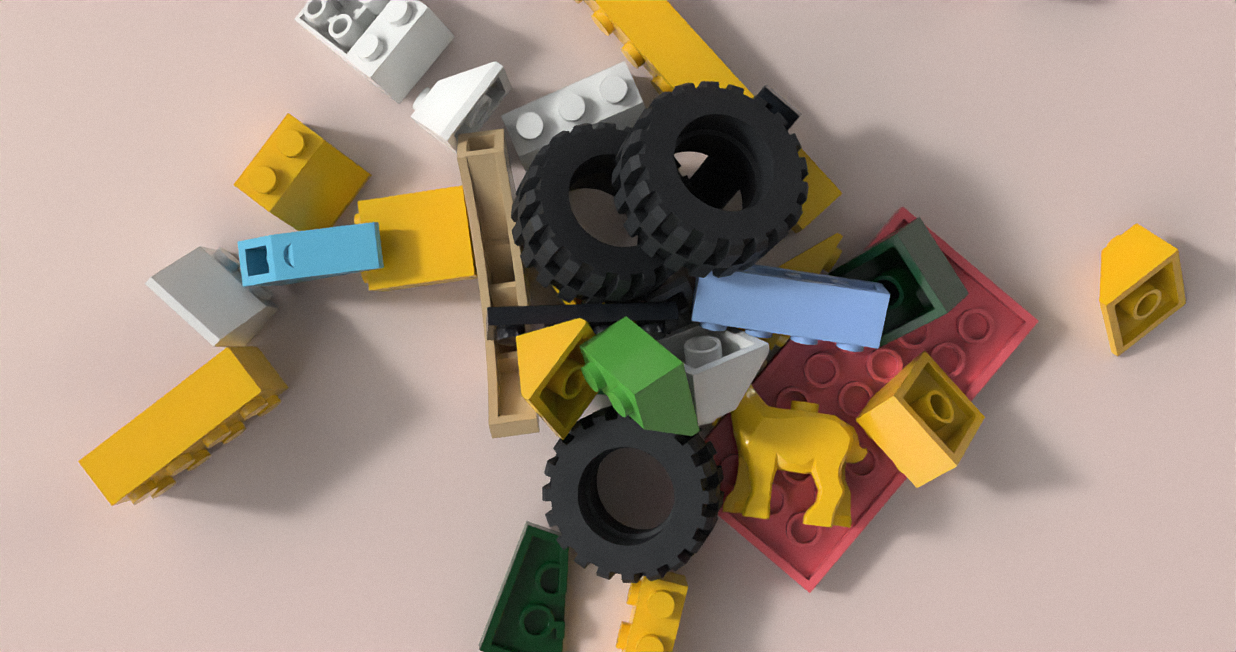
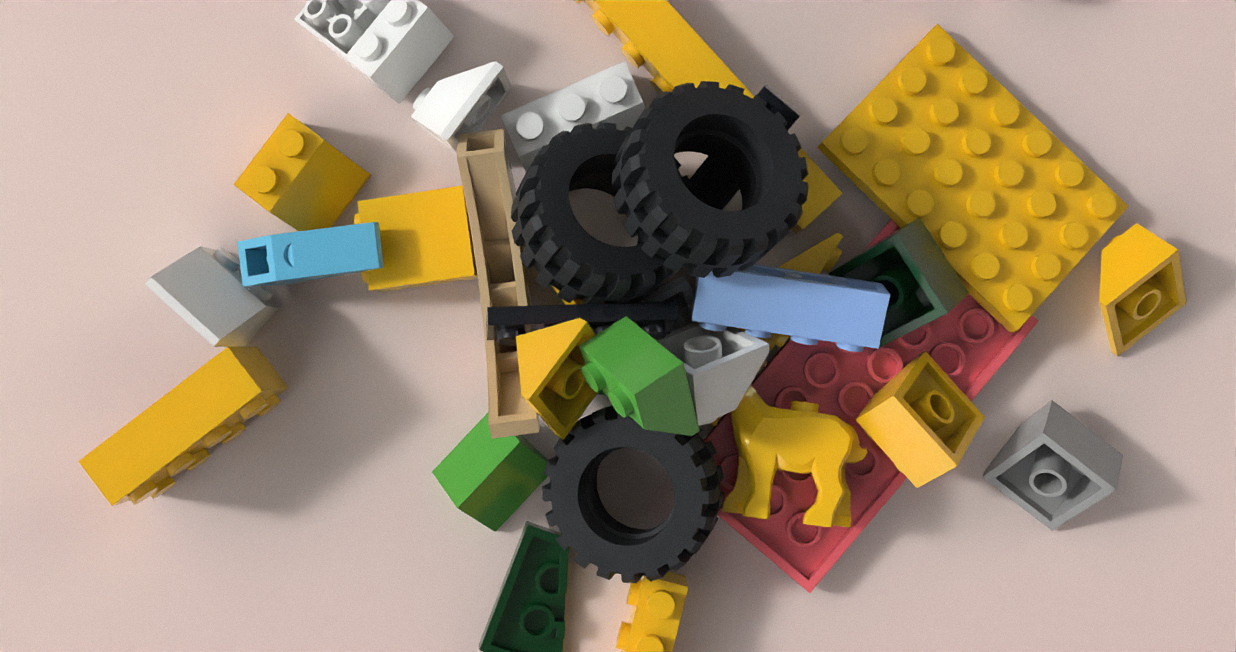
none -> bright green slope [432,413,548,532]
none -> yellow plate [817,24,1129,333]
none -> light grey slope [983,400,1123,531]

